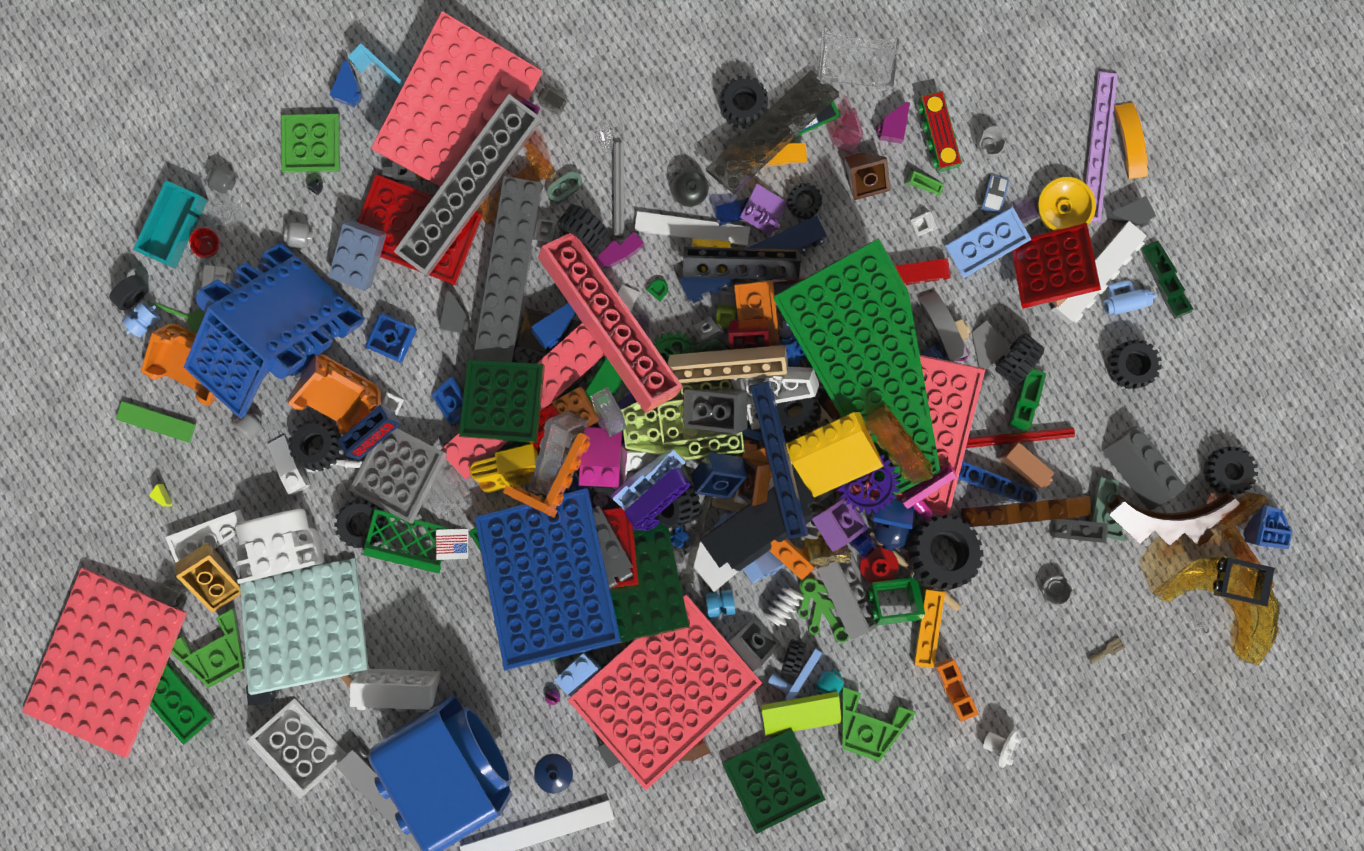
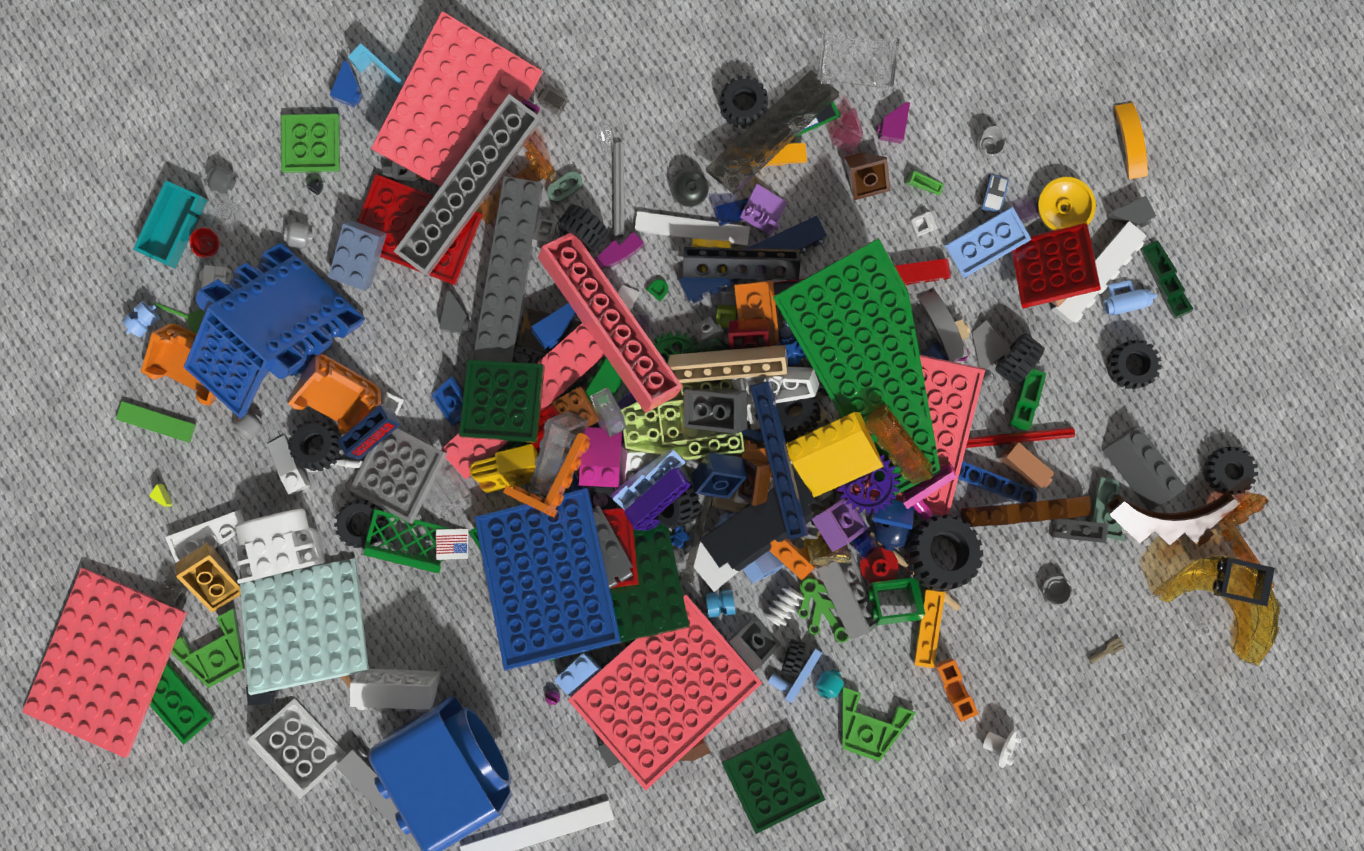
black tyre [109,275,149,310] -> none
blue brick [365,313,417,363] -> none
dark blue dish [534,754,573,794] -> none
lime tile [761,692,842,736] -> none
black tyre [787,183,823,219] -> none
reddish brown cone [819,394,841,419] -> none
brick [916,91,962,173] -> none
lavender tile [1085,71,1118,223] -> none
blue wedge [1243,506,1293,549] -> none

